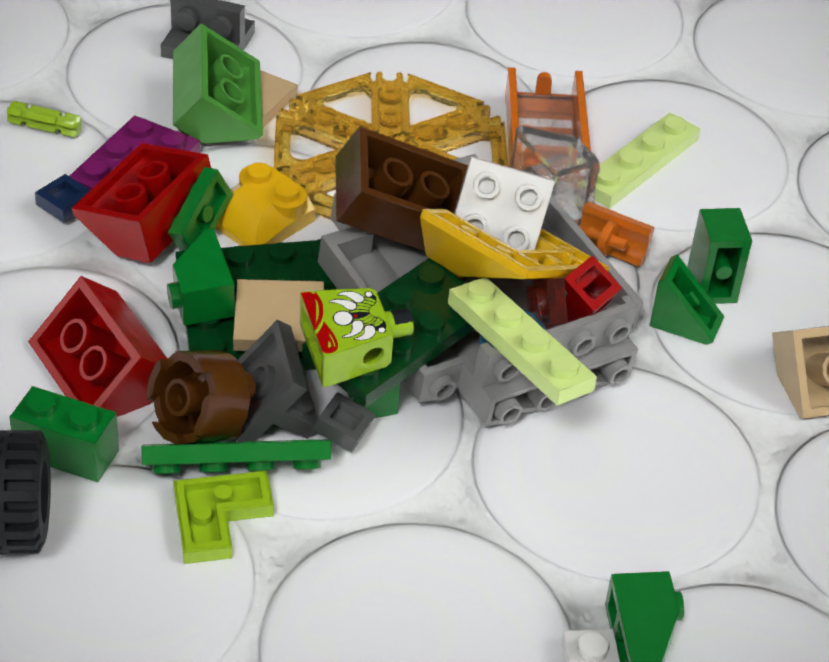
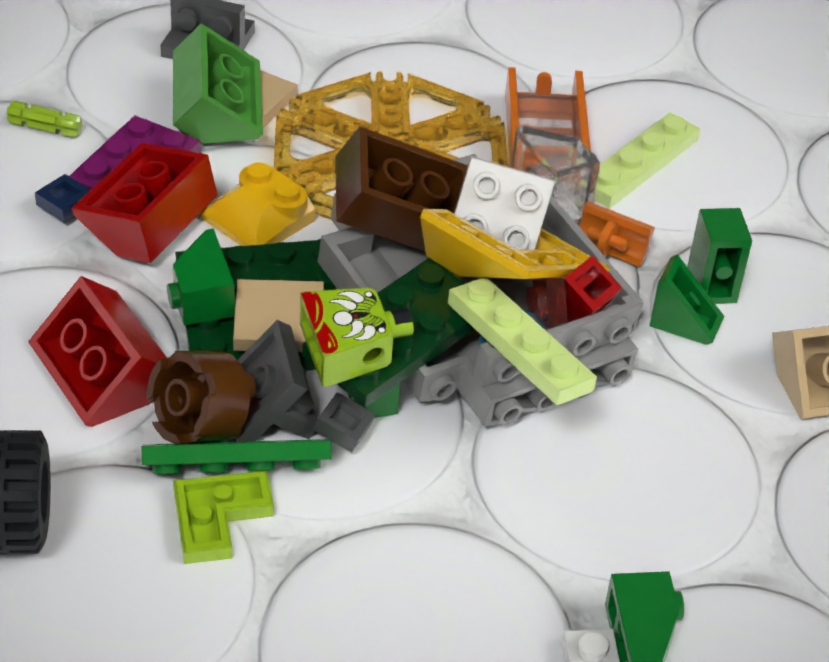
green brick [9,386,119,482] -> none
green plate [168,167,233,251] -> none

